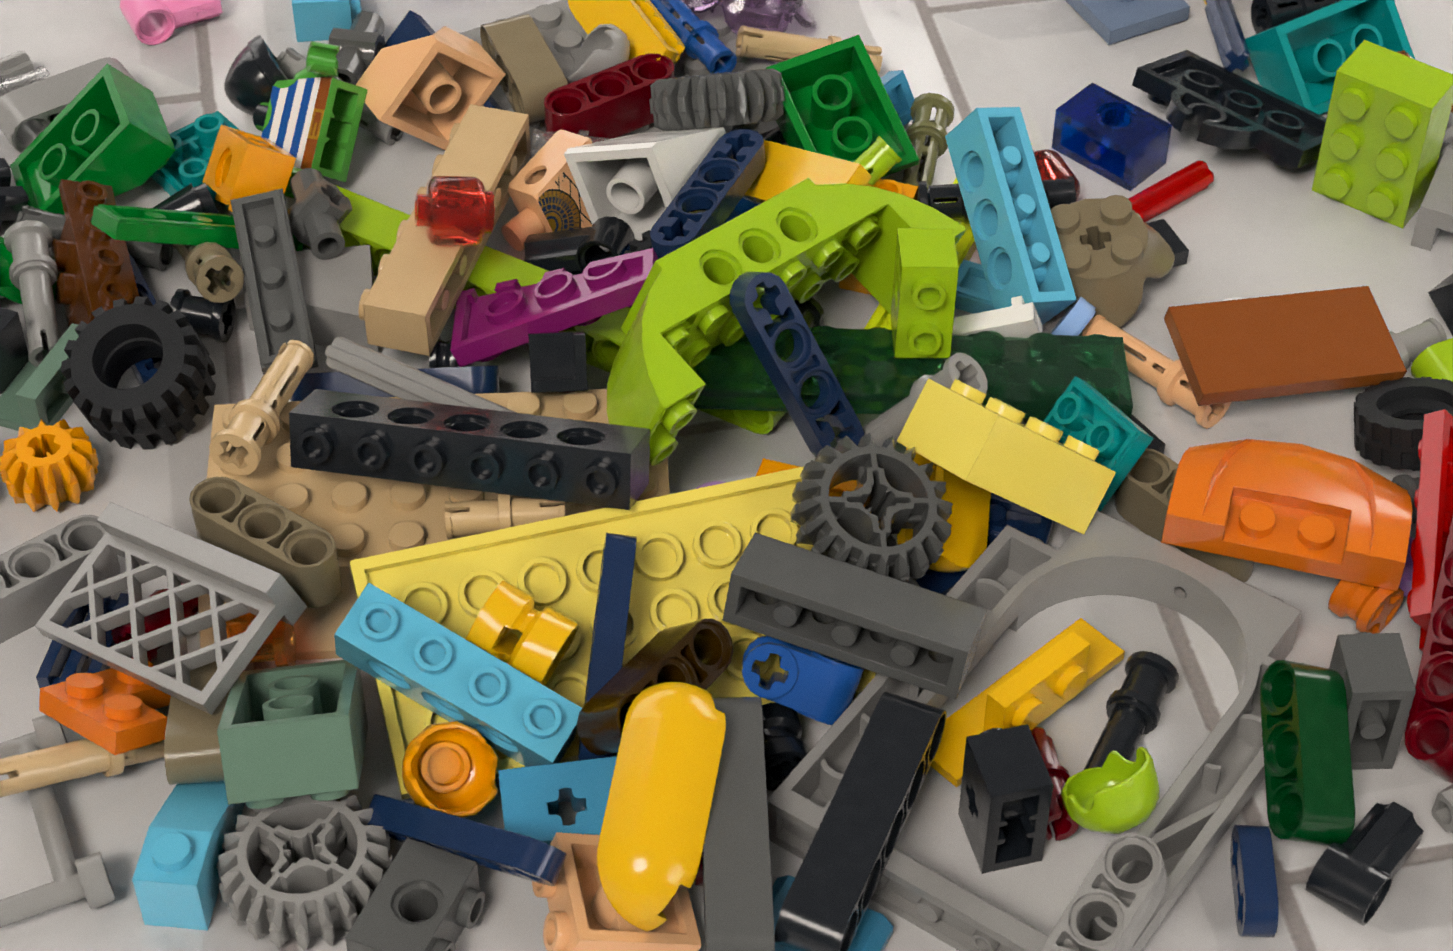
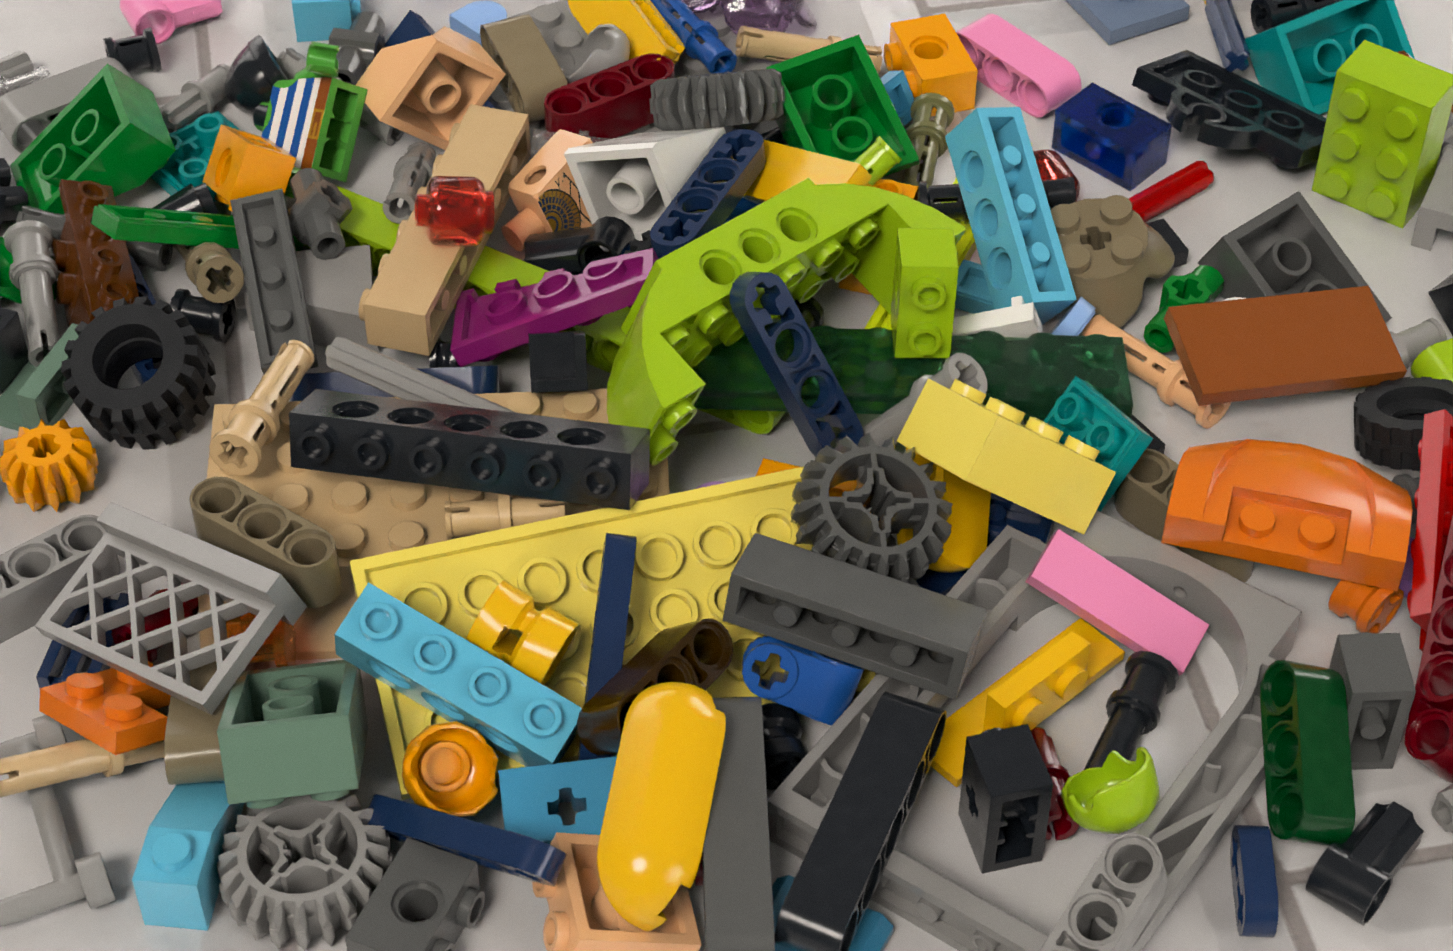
none -> black bush [103,27,161,72]
none -> light grey axle [160,64,230,133]
none -> light grey pin [382,142,436,224]
none -> light blue tile [449,1,507,46]
none -> light orange brick [883,13,978,117]
none -> bright pink beam [956,14,1081,118]
none -> bright pink tile [1025,529,1209,676]
none -> green axle [1143,265,1224,353]
none -> dark grey slope [1197,191,1392,323]

